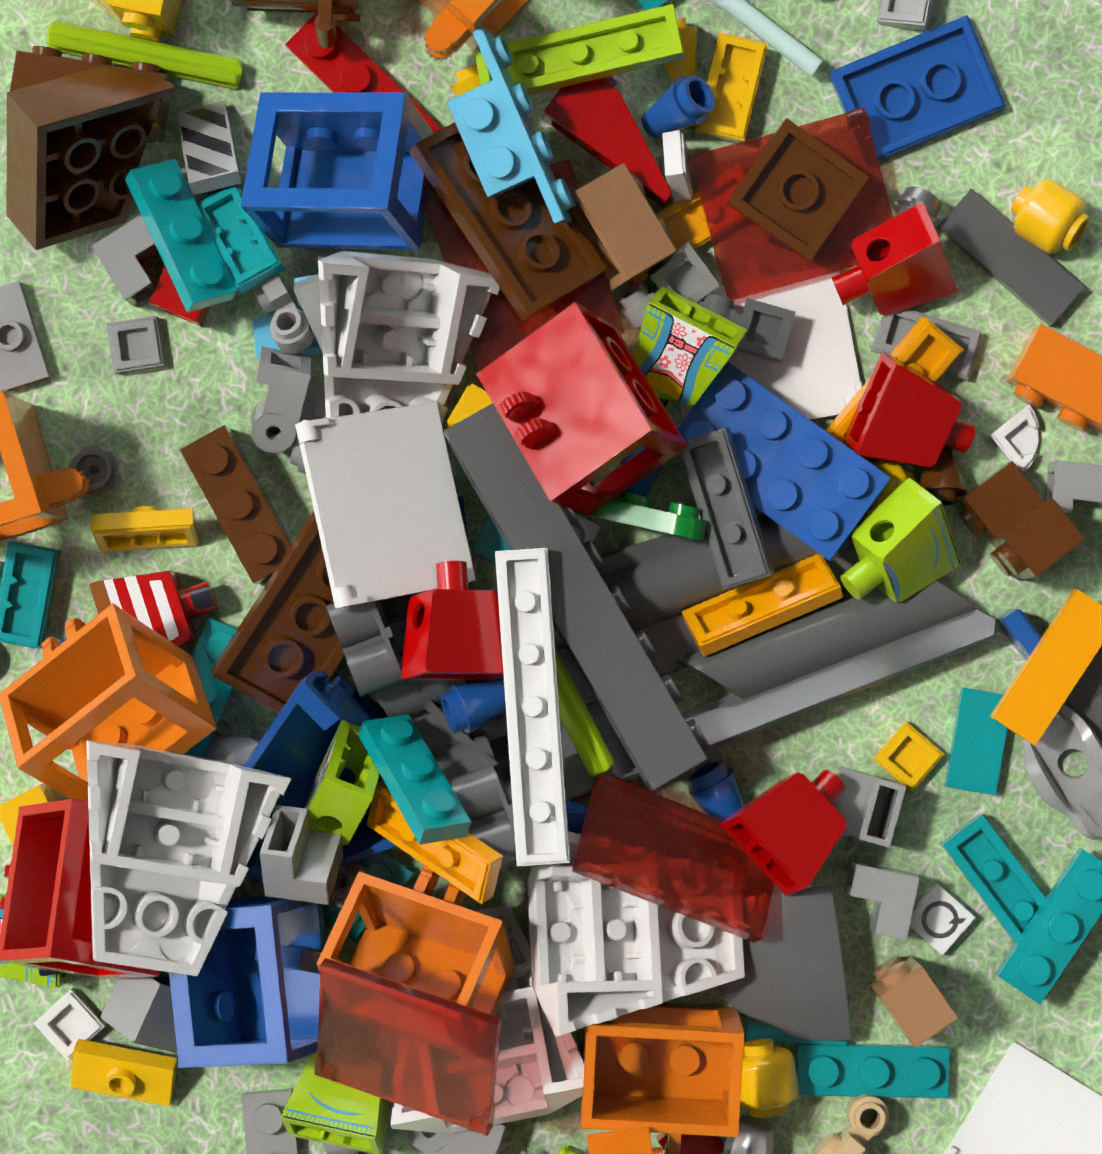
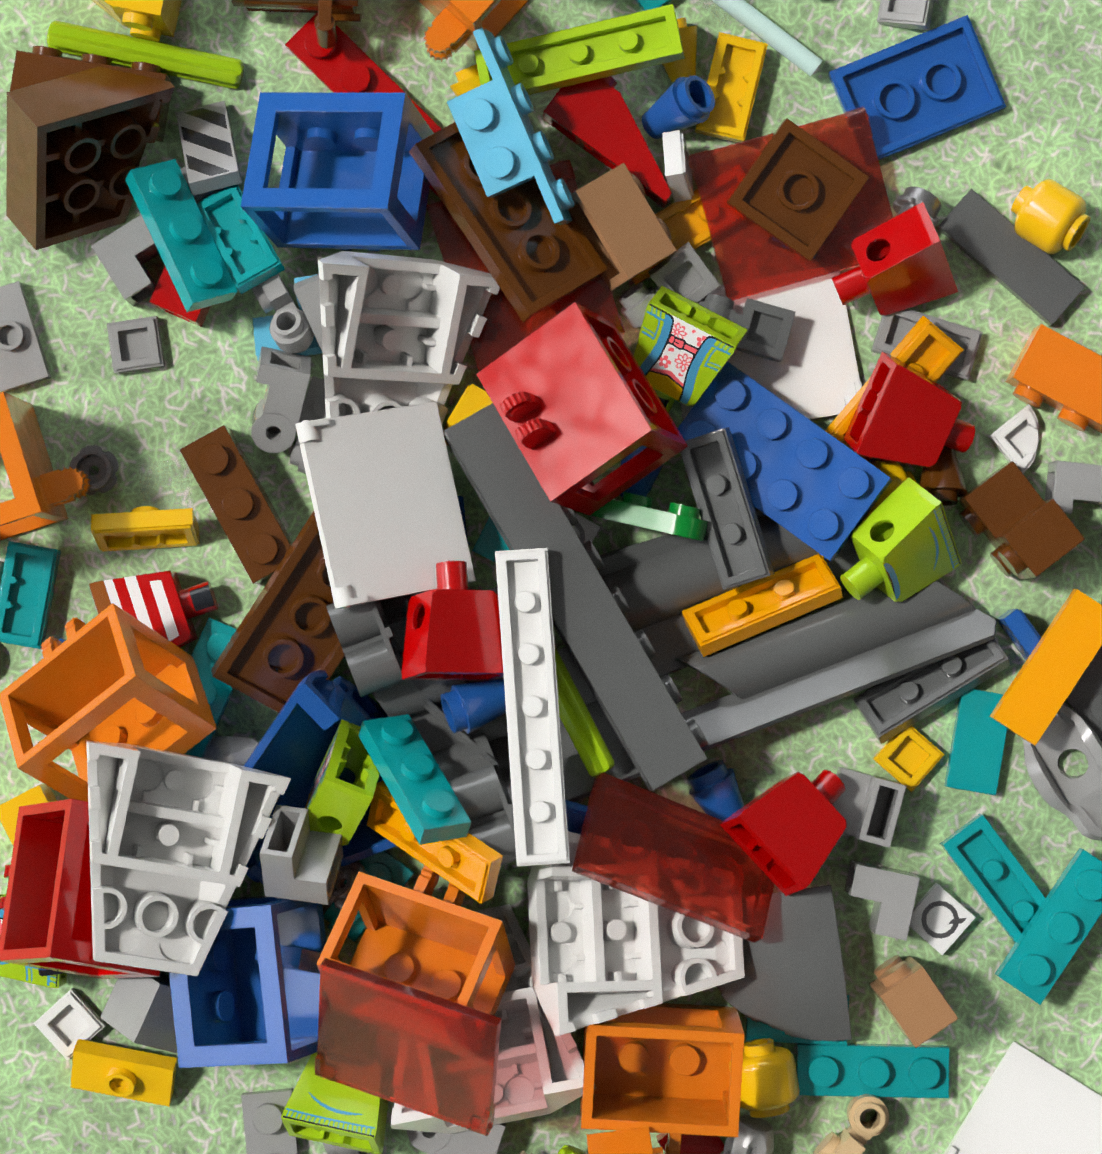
none -> dark grey tile [853,639,1010,744]

